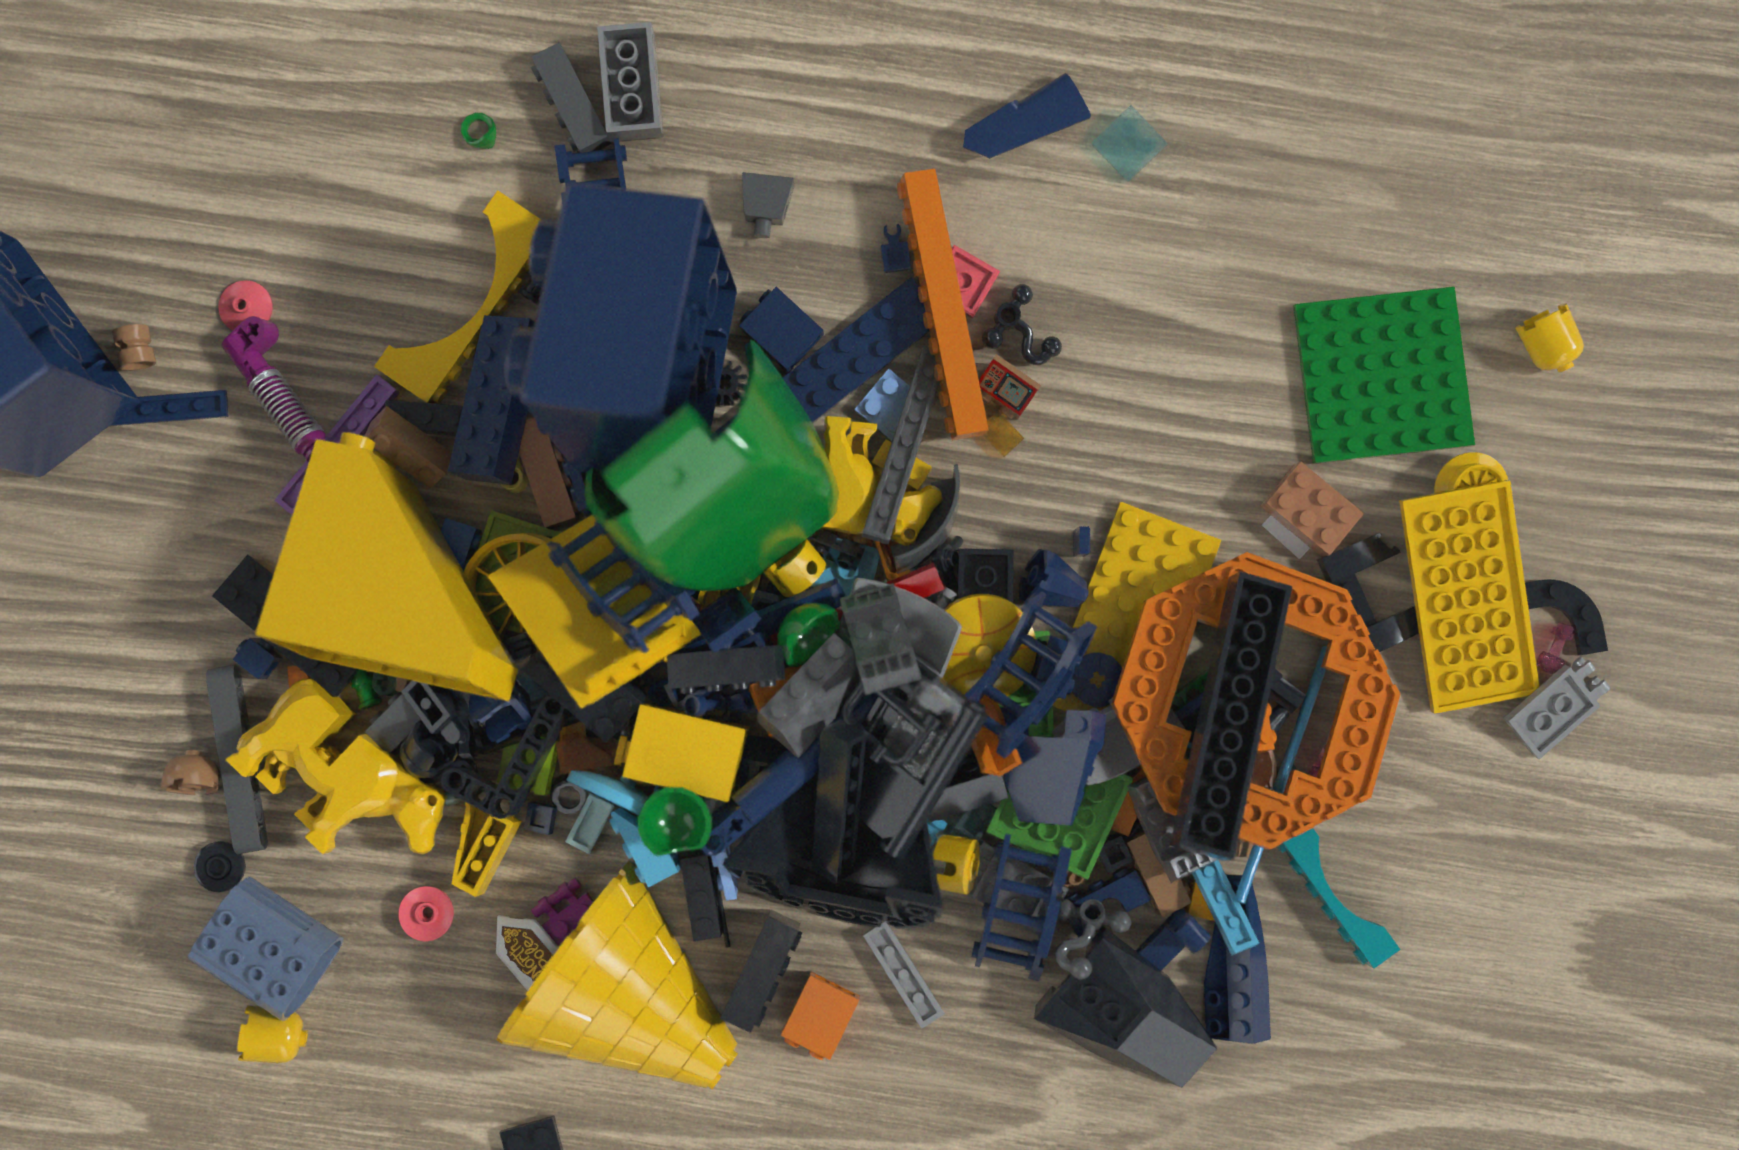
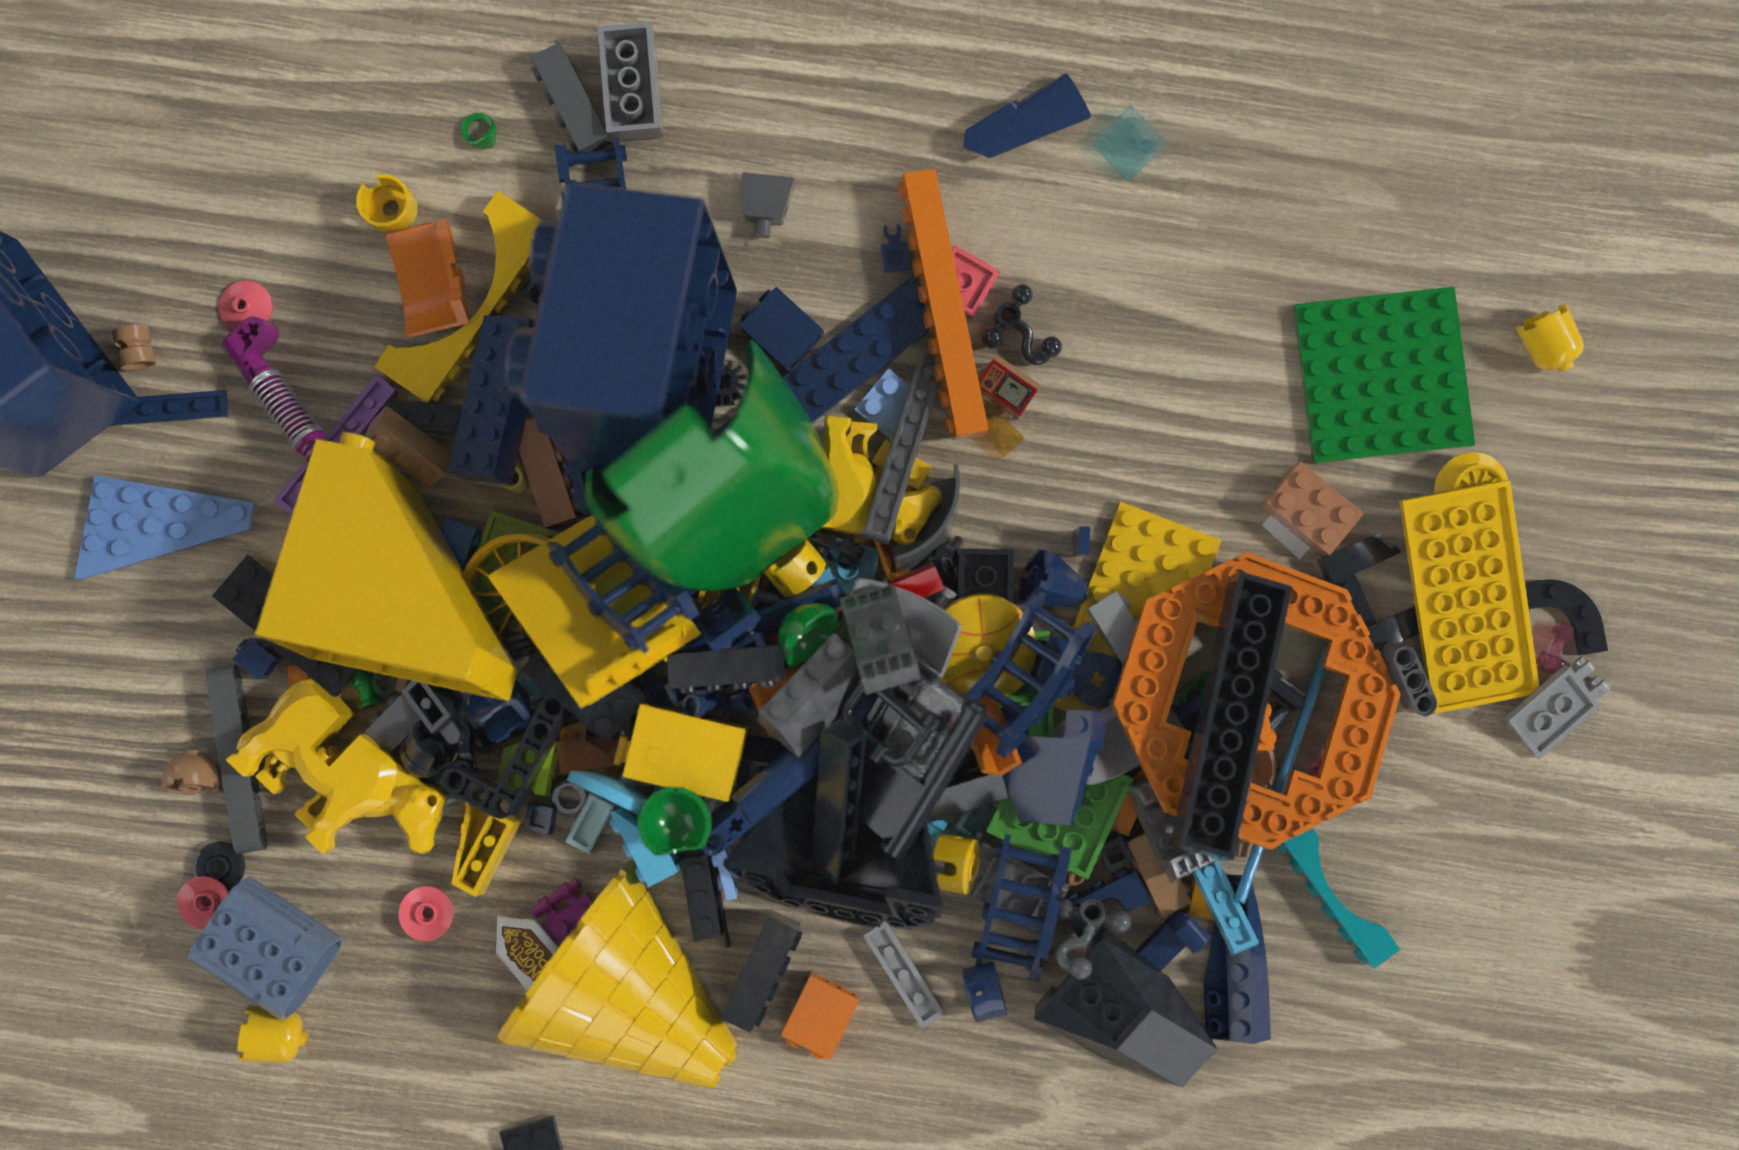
none -> medium blue wing [74,475,257,580]
none -> coral dish [177,876,229,930]
none -> yellow piece [356,174,418,234]
none -> orange panel [385,219,469,338]
none -> dark blue piece [962,961,1007,1023]
none -> light grey brick [1085,591,1138,668]
none -> dark grey beam [1381,641,1437,717]

